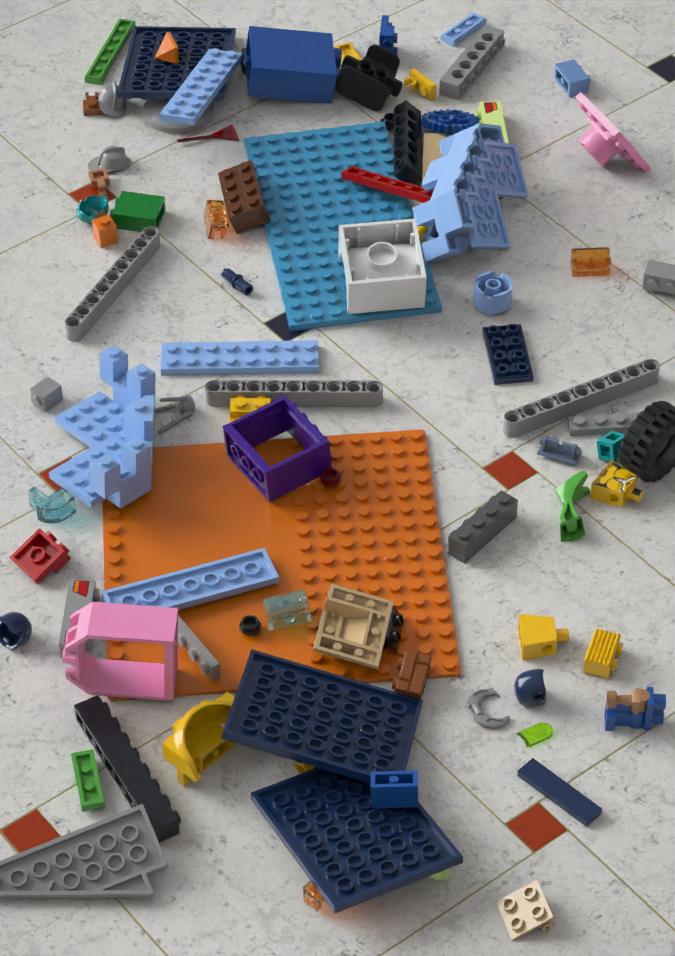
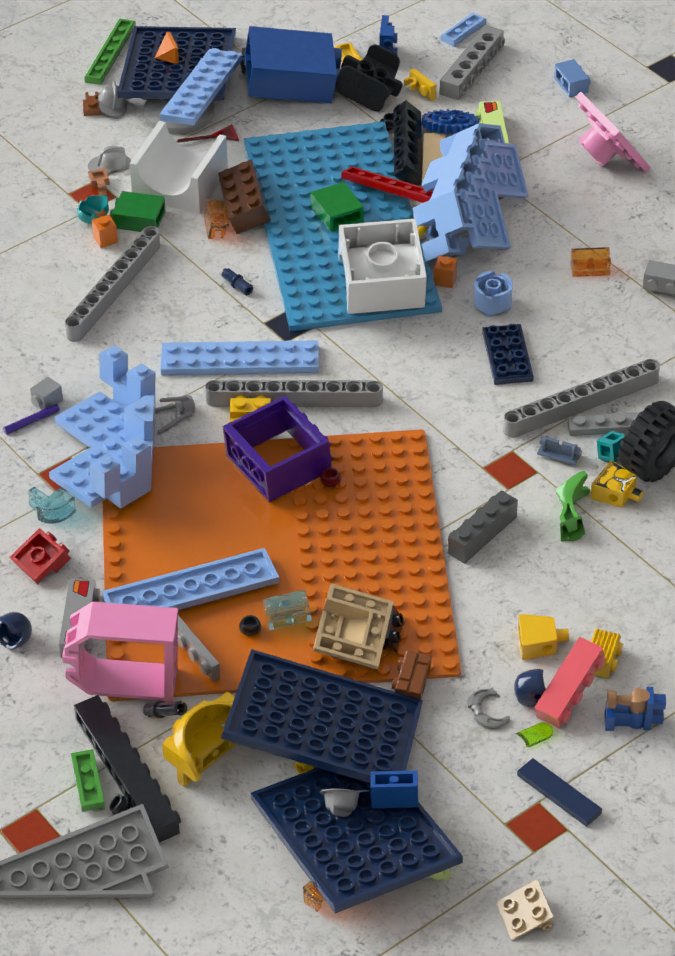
none -> dark purple bar [3,404,60,435]
none -> black plate [109,794,131,815]
none -> white piece [129,121,228,214]
none -> black pin [143,700,187,718]
none -> green brick [310,182,364,232]
none -> light grey piece [320,789,369,817]
none -> orange brick [434,256,457,288]
none -> coral brick [534,637,606,729]

